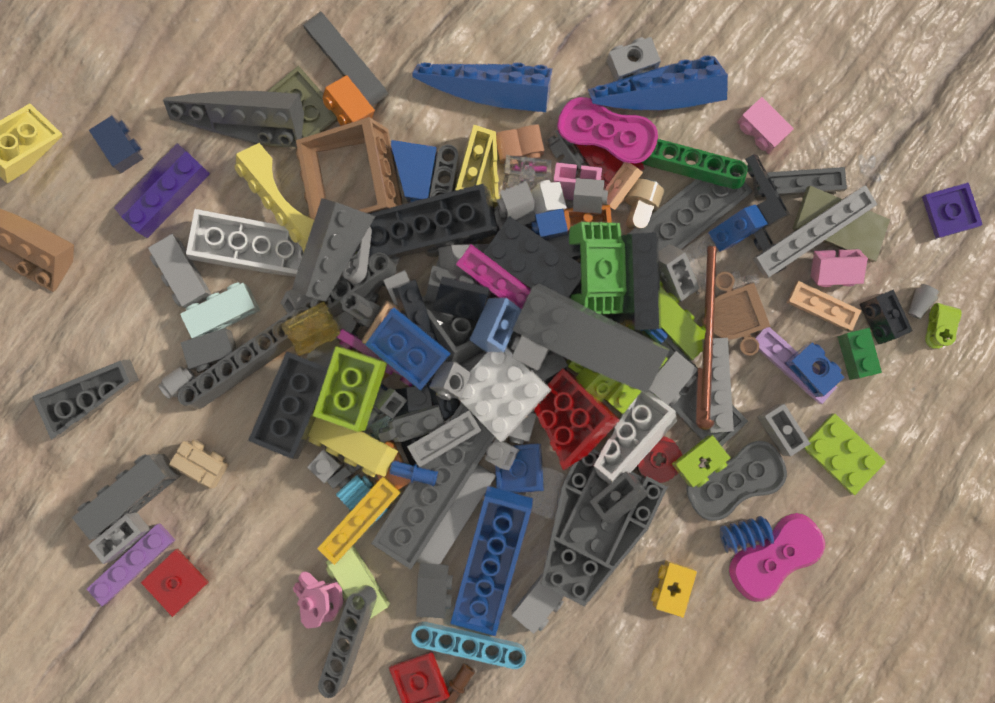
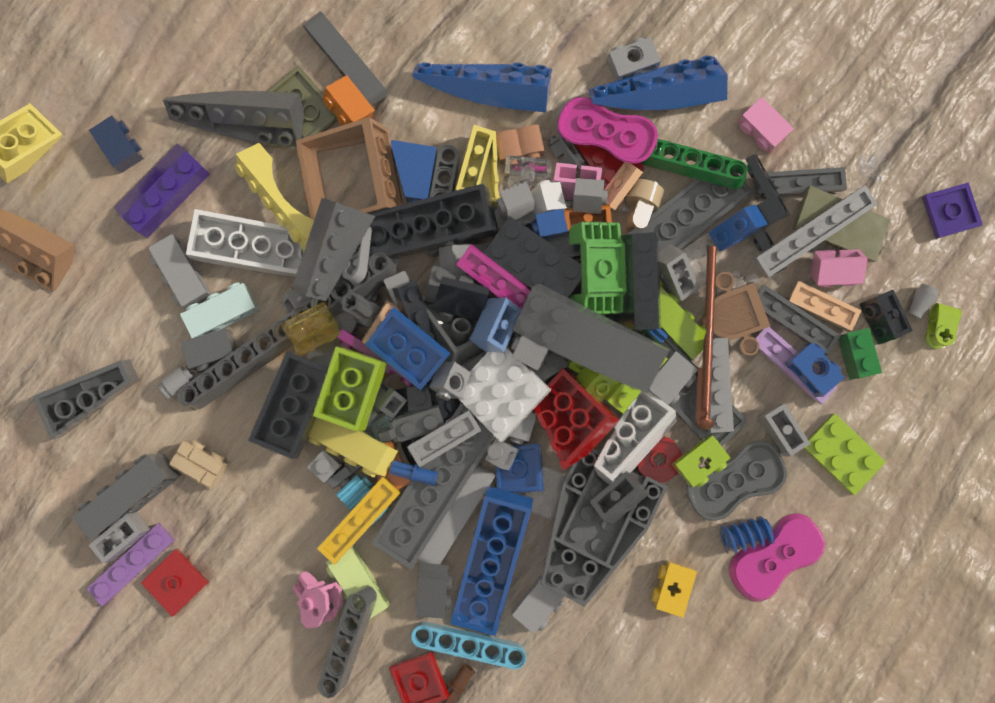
none -> dark grey plate [758,284,841,356]

